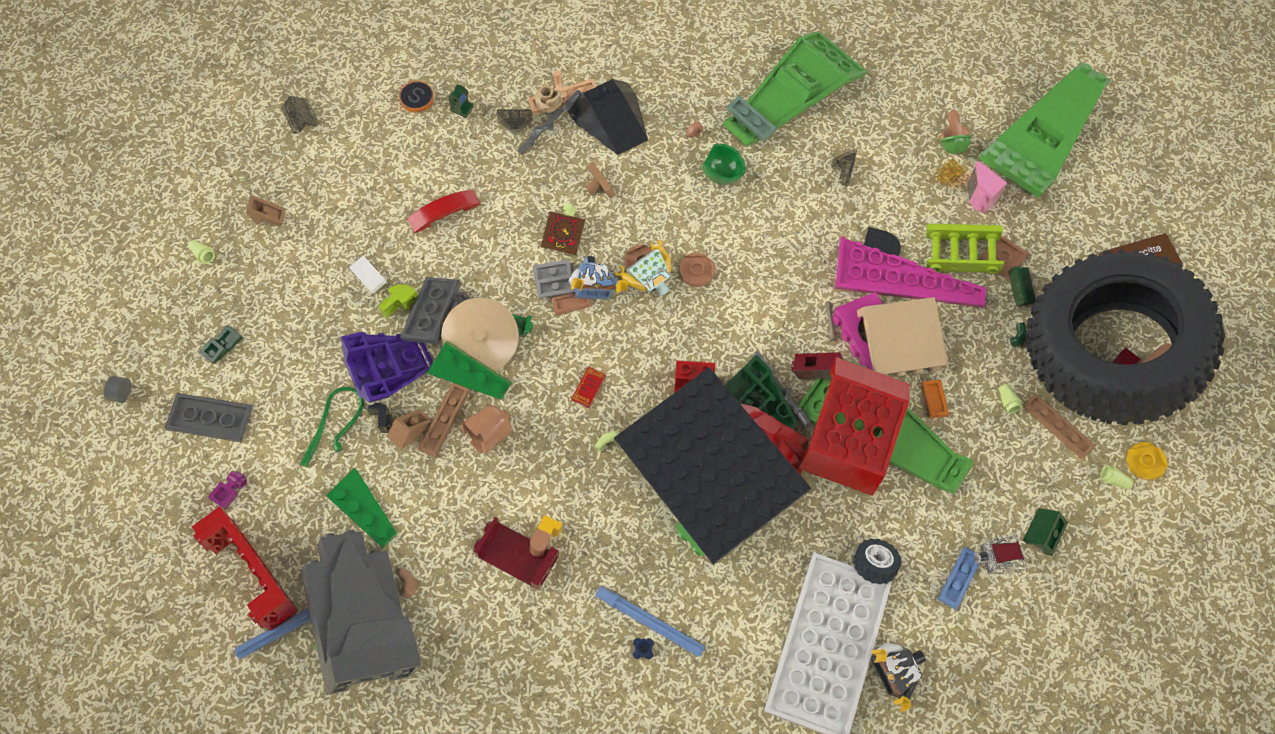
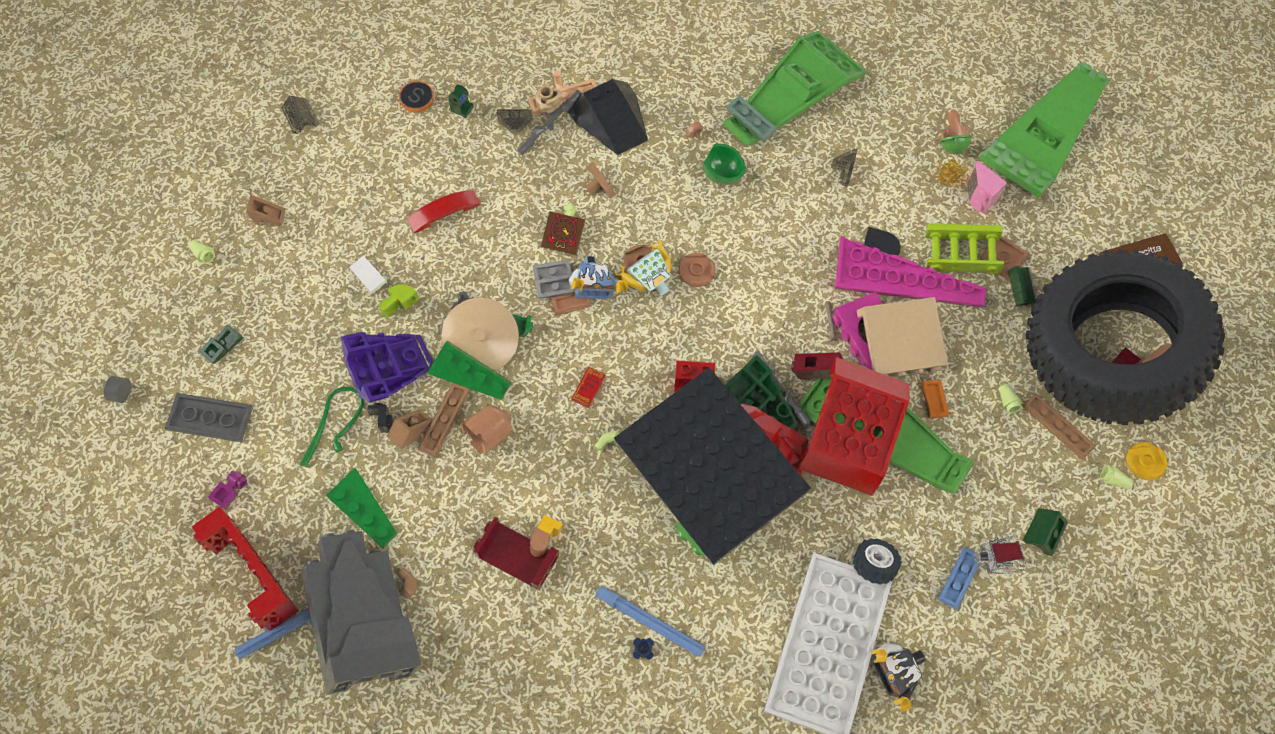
dark grey tile [400,277,461,344] -> none
dark green arm [1010,322,1027,347] -> none

